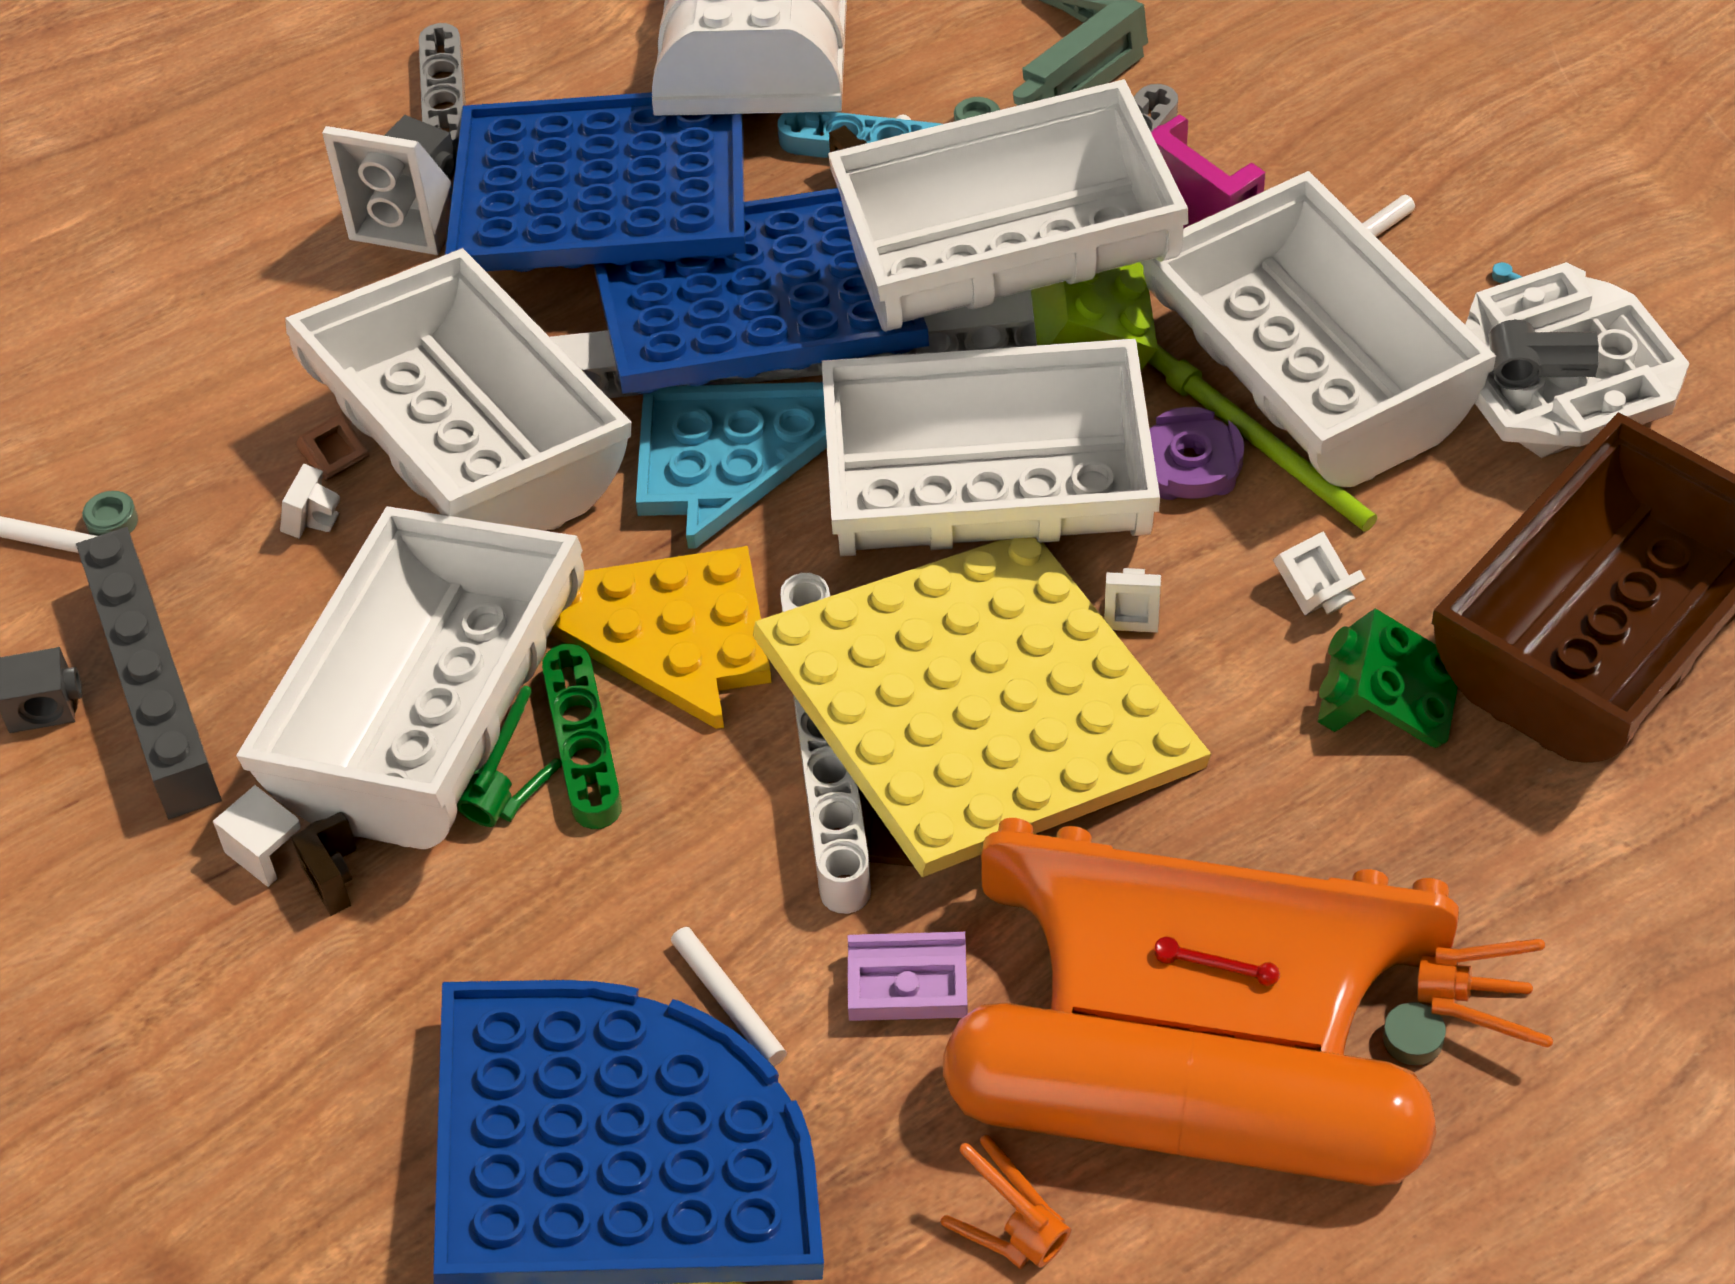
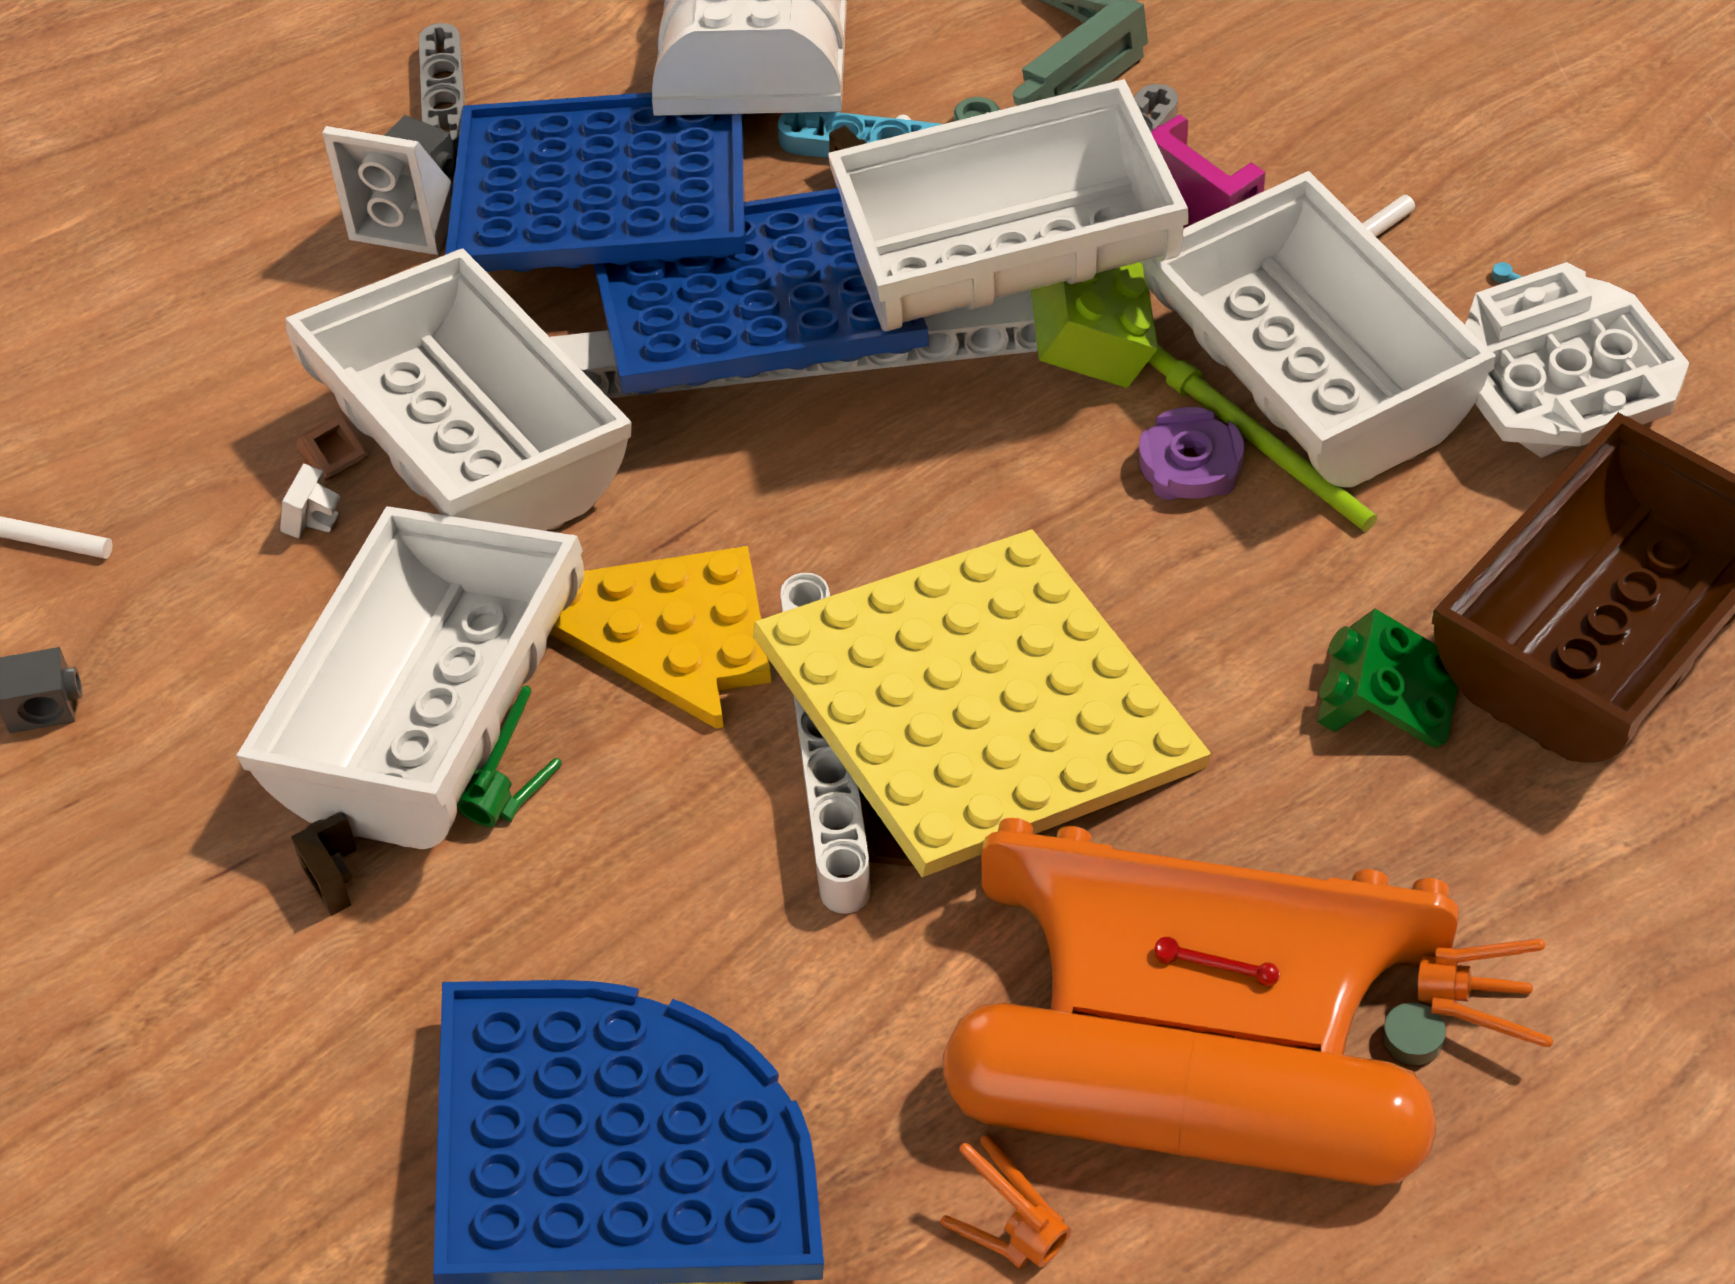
dark grey arch [76,527,222,820] -> none
sand green tile [82,491,138,536] -> none
white panel [213,785,301,887] -> none
green beam [542,644,622,829] -> none
medium azure wing [636,382,827,549] -> none
white bar [671,927,787,1066] -> none
white container [822,339,1160,557] -> none
lavender plate [848,932,968,1021] -> none
white tile [1104,568,1161,633] -> none
white bracket [1273,531,1366,615] -> none
dark grey piece [1488,319,1599,390] -> none

